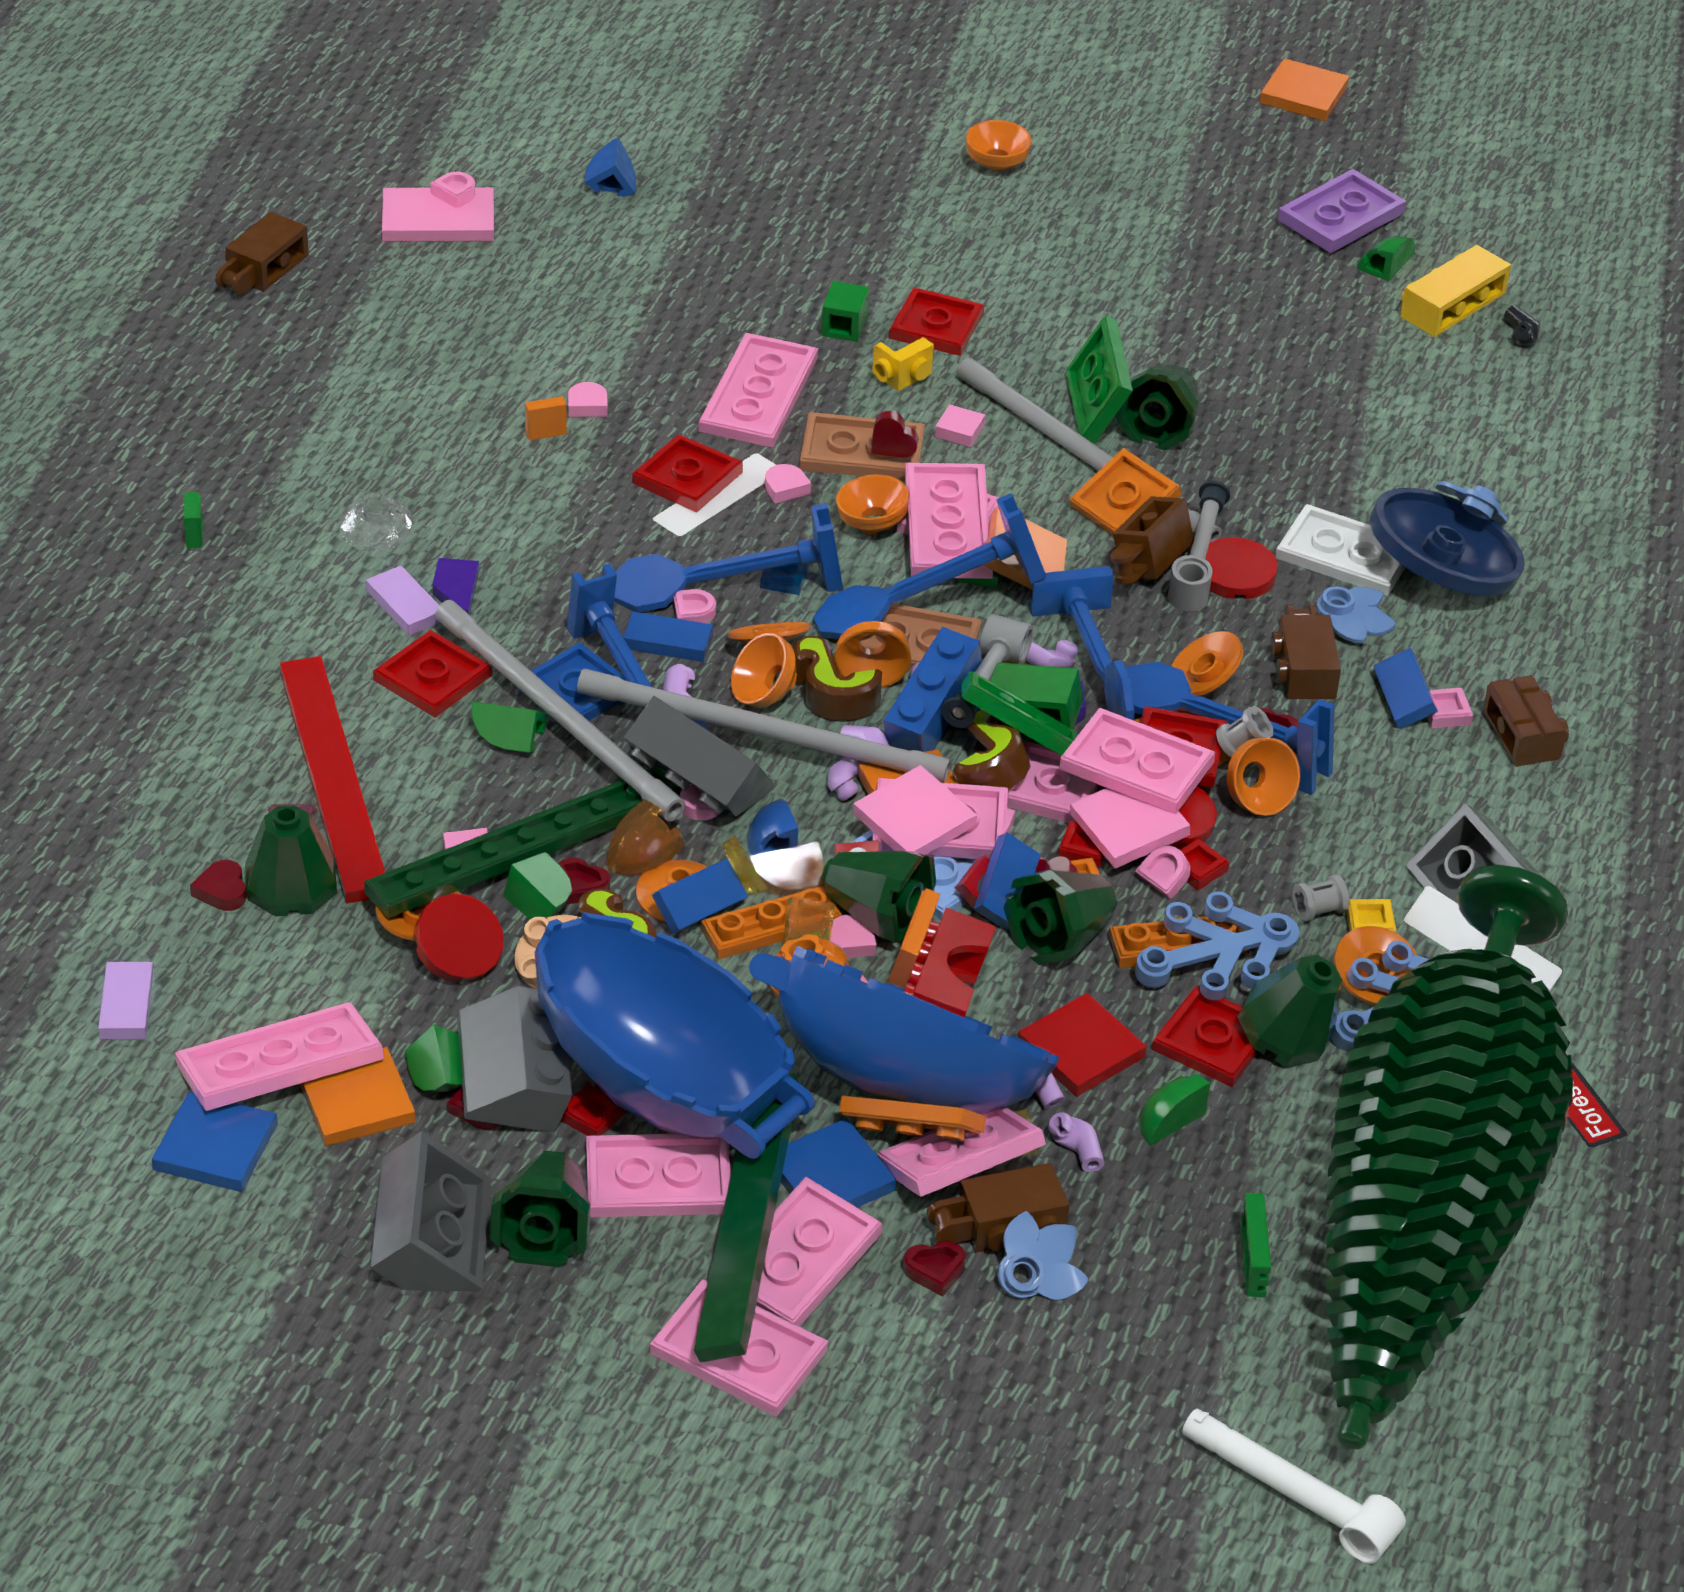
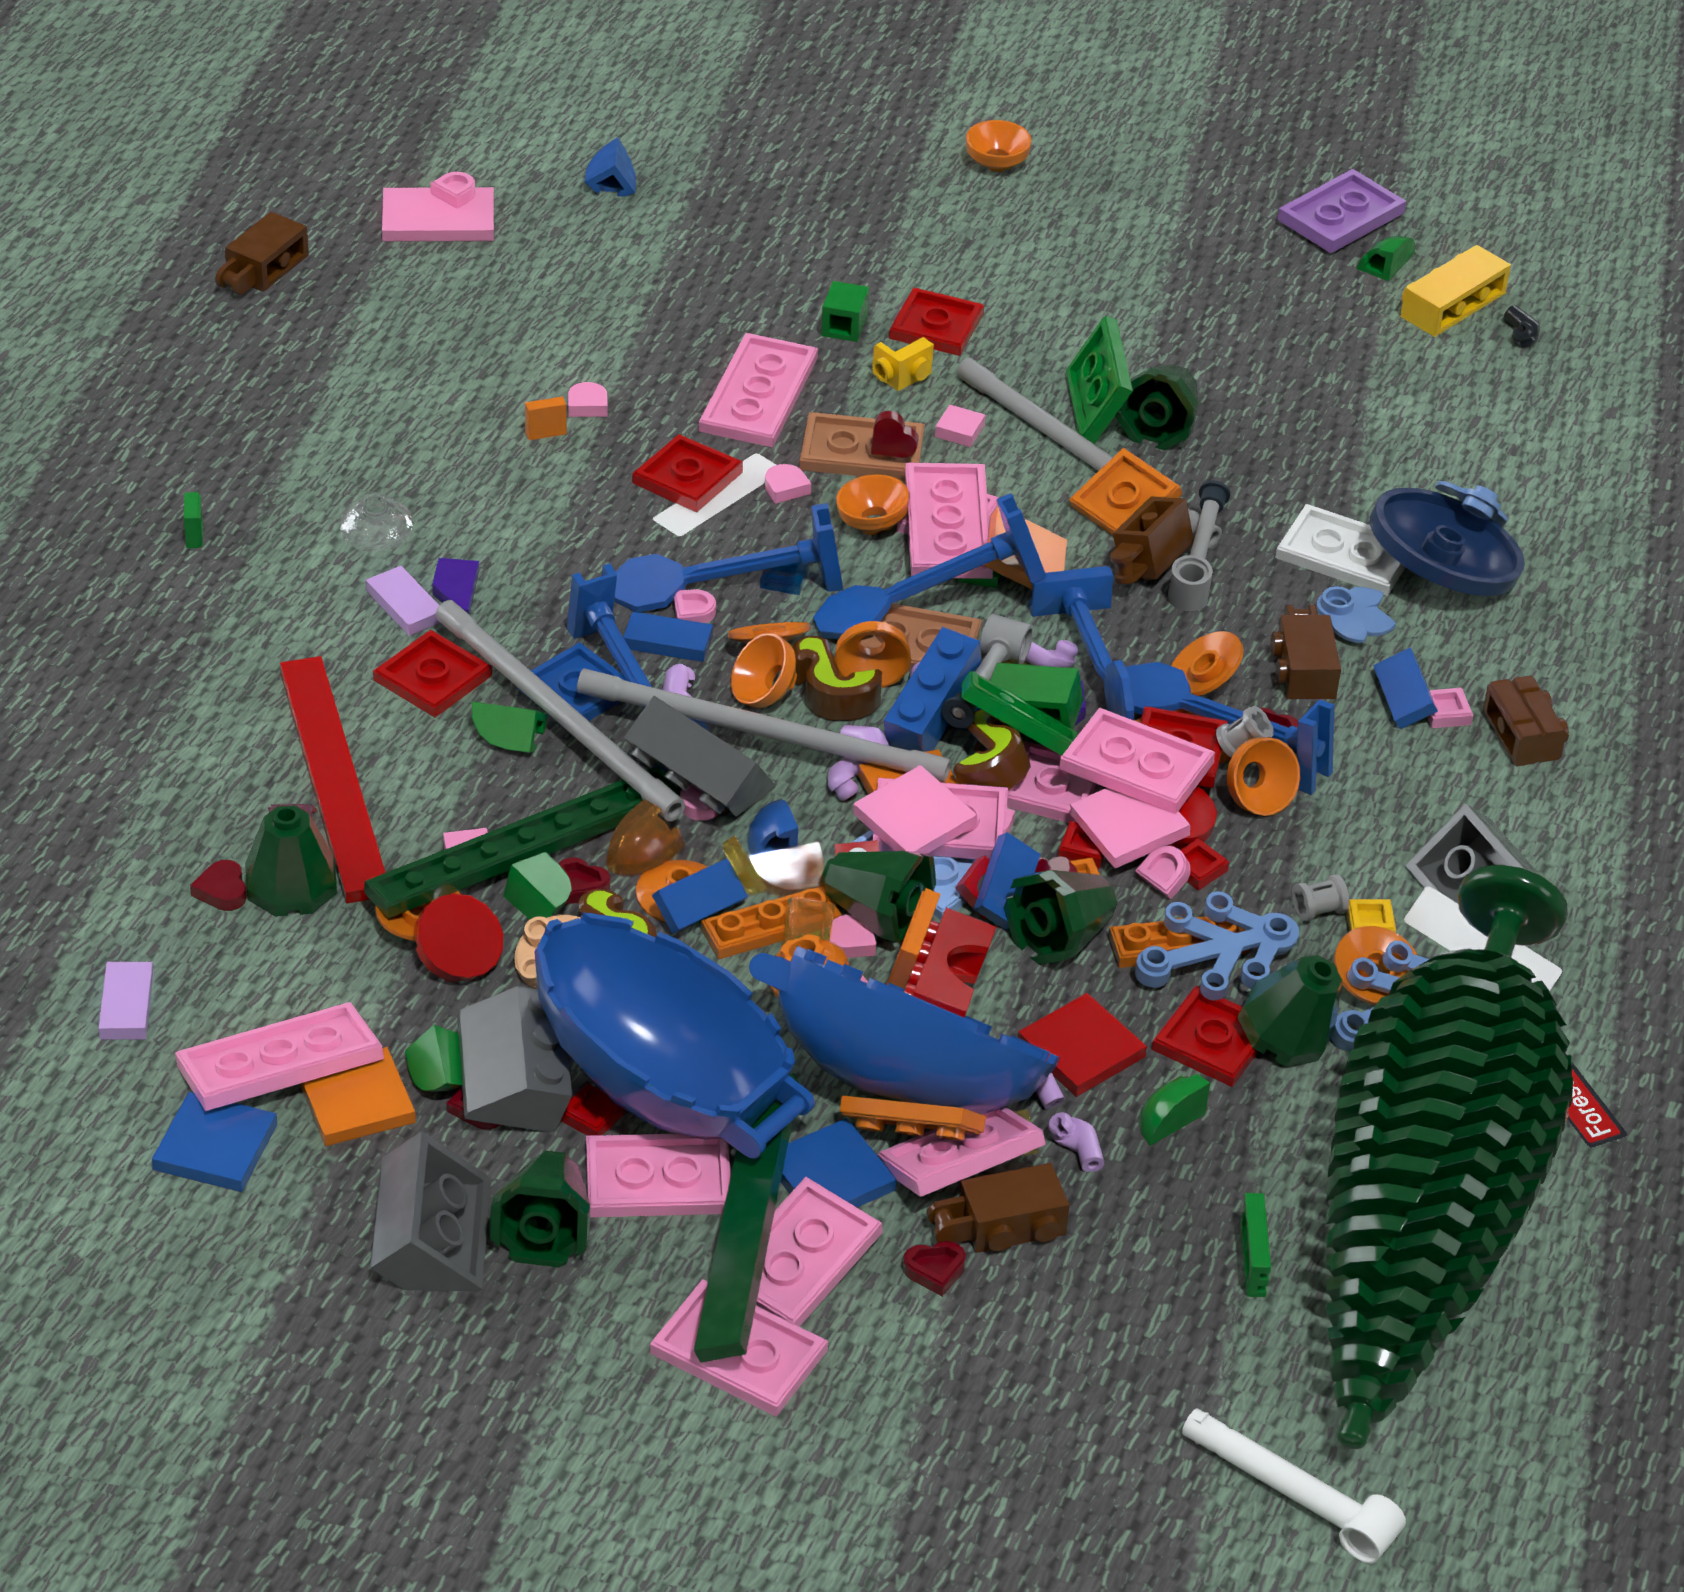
medium blue plate [998,1211,1088,1300] -> none
red tile [1205,537,1278,599] -> none
orange tile [1259,58,1350,121] -> none

